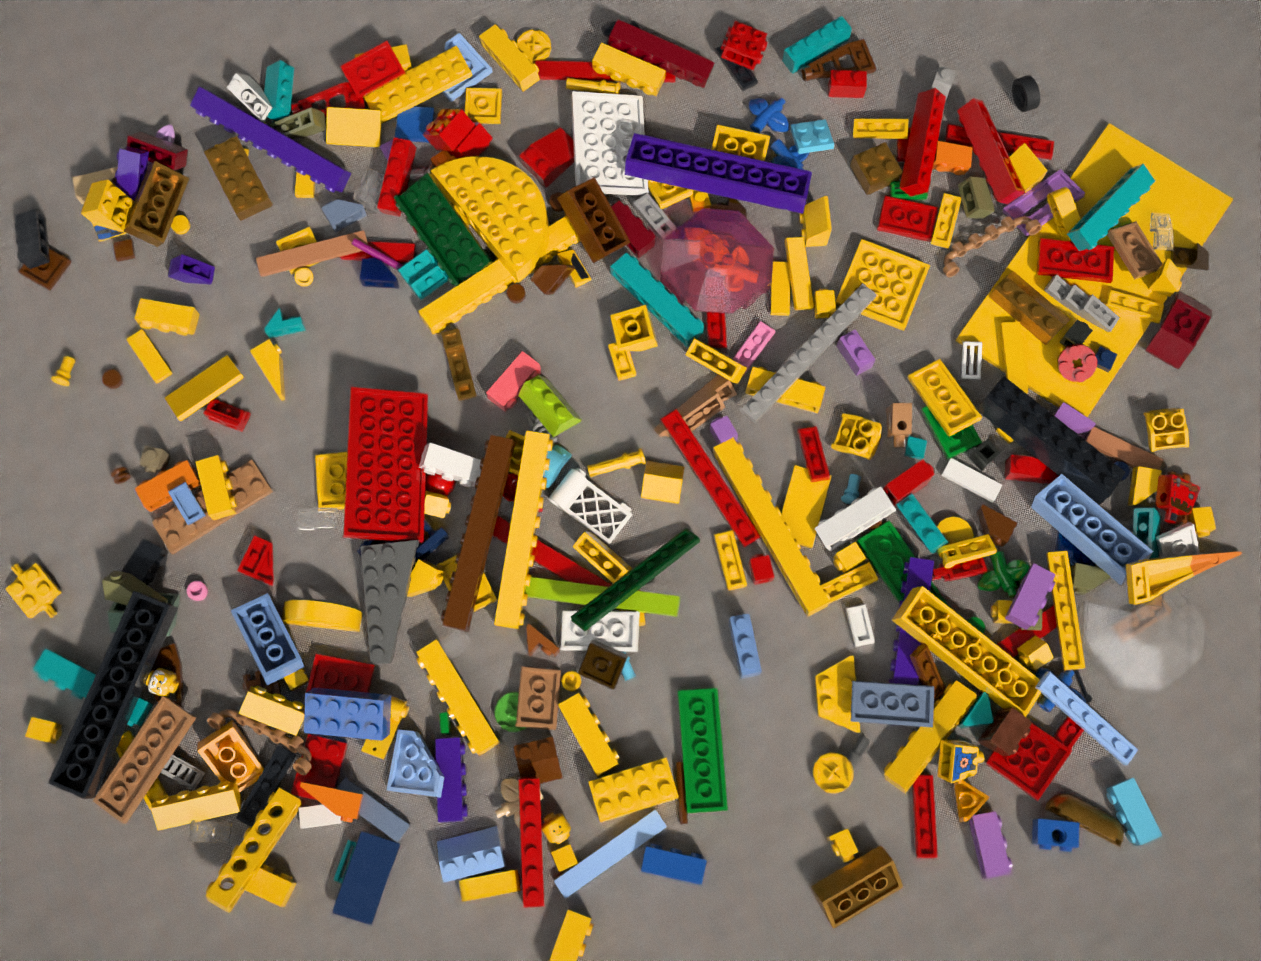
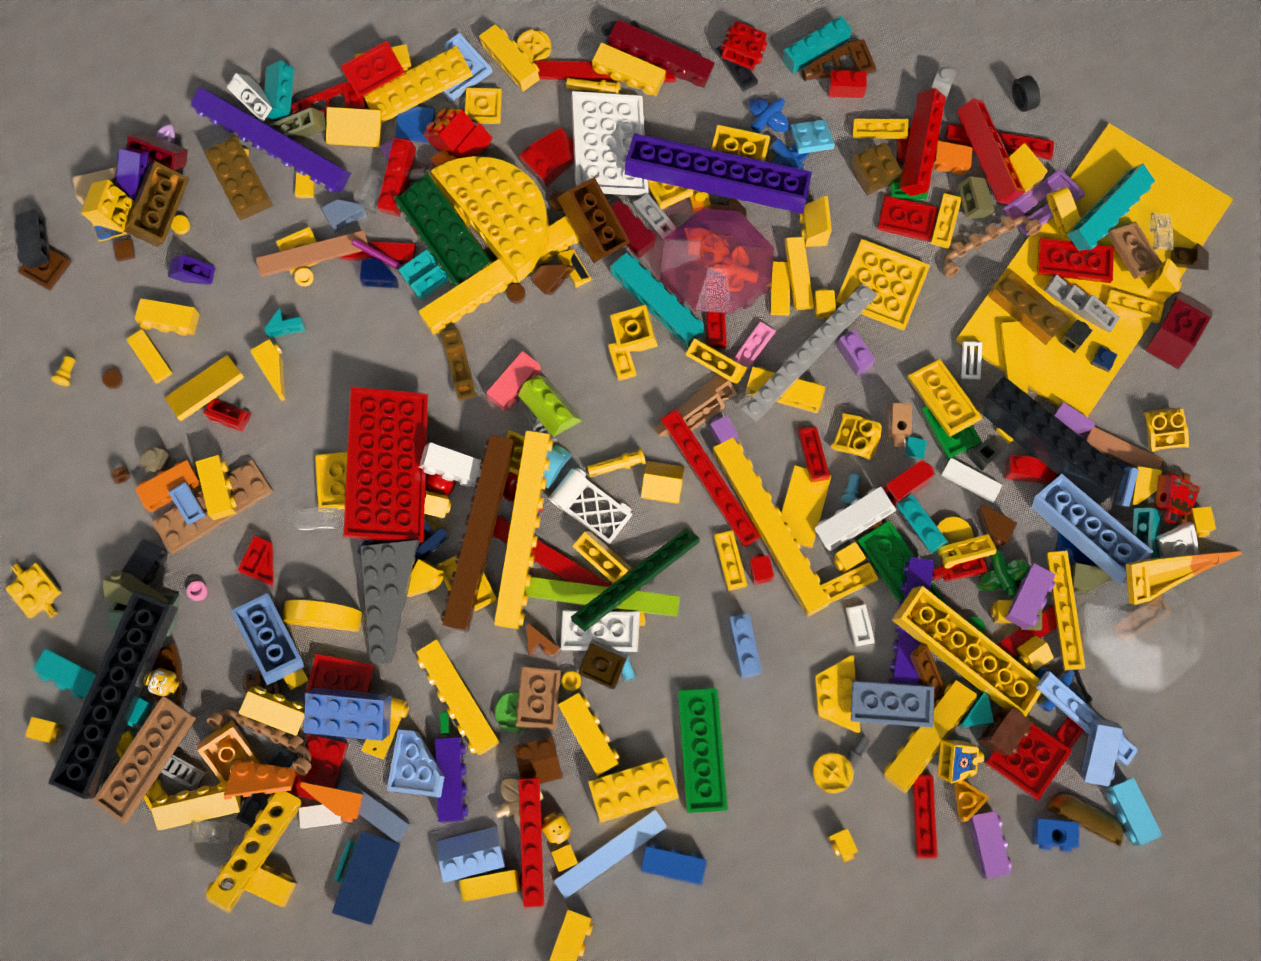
reddish brown bar [676,762,688,824] -> none
pearl gold slope [811,845,903,929] -> none
plate [1057,344,1097,382] -> none
none -> orange wing [224,760,296,800]
none -> brick [1080,718,1124,786]
none -> medium blue tile [1115,467,1139,507]

